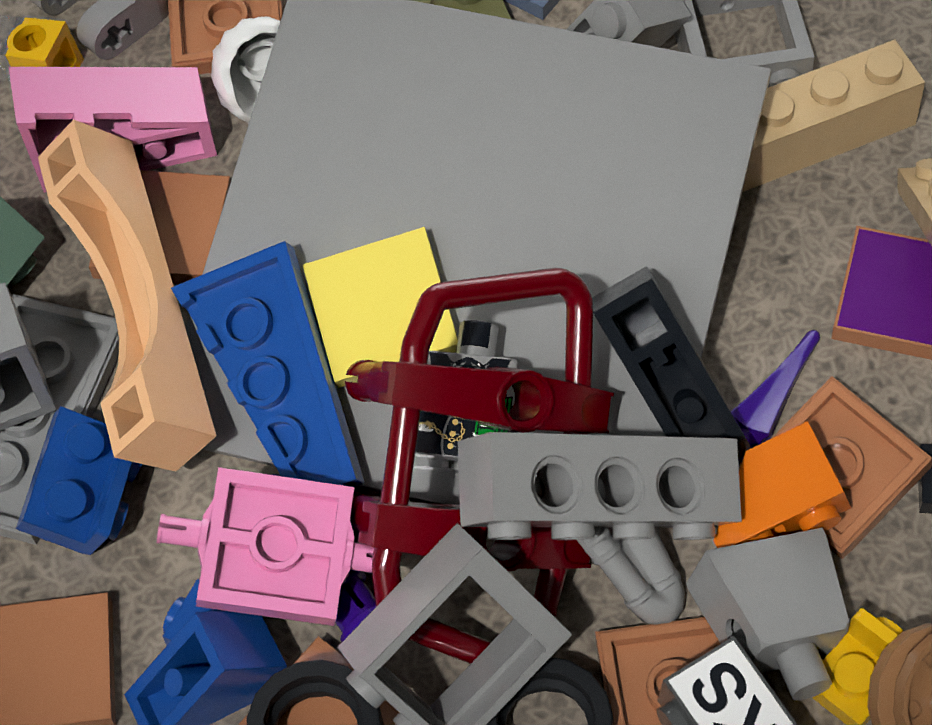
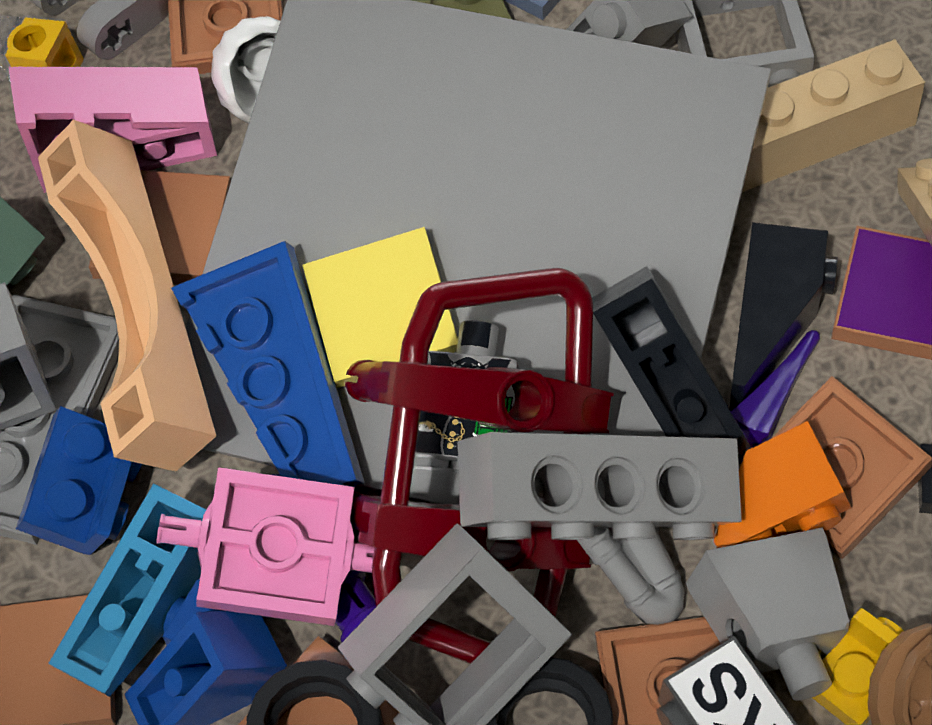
none -> dark azure slope [48,483,206,697]
none -> black slope [729,222,838,411]

